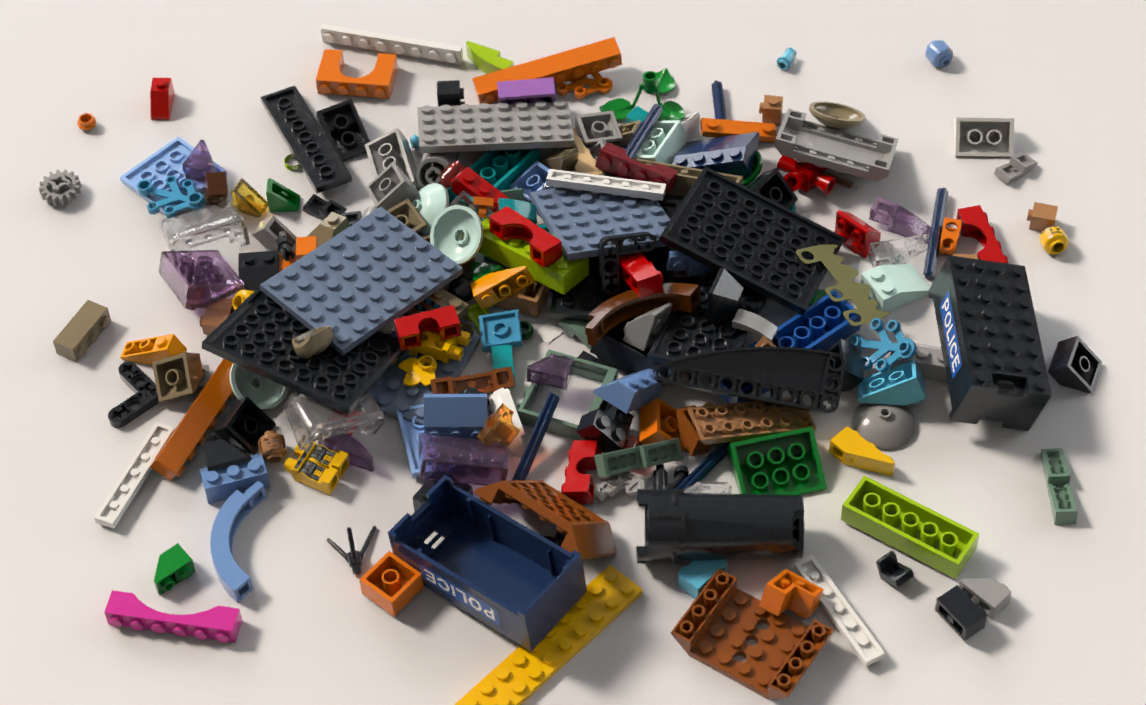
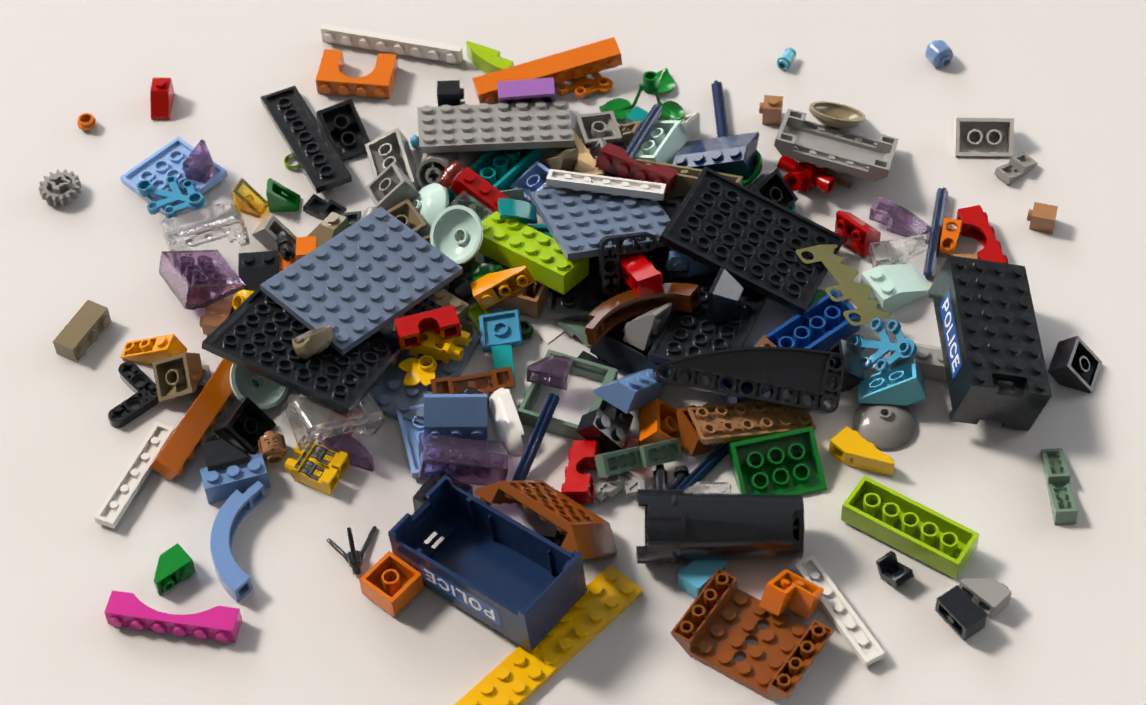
reddish brown brick [203,172,228,207] -> none
orange tile [473,196,495,218] -> none
clear orange brick [477,403,520,447] -> none
red arch [489,206,562,268] -> none
orange plate [700,118,777,143] -> none
light grey slope [732,309,778,342] -> none
yellow head [1039,225,1068,255] -> none

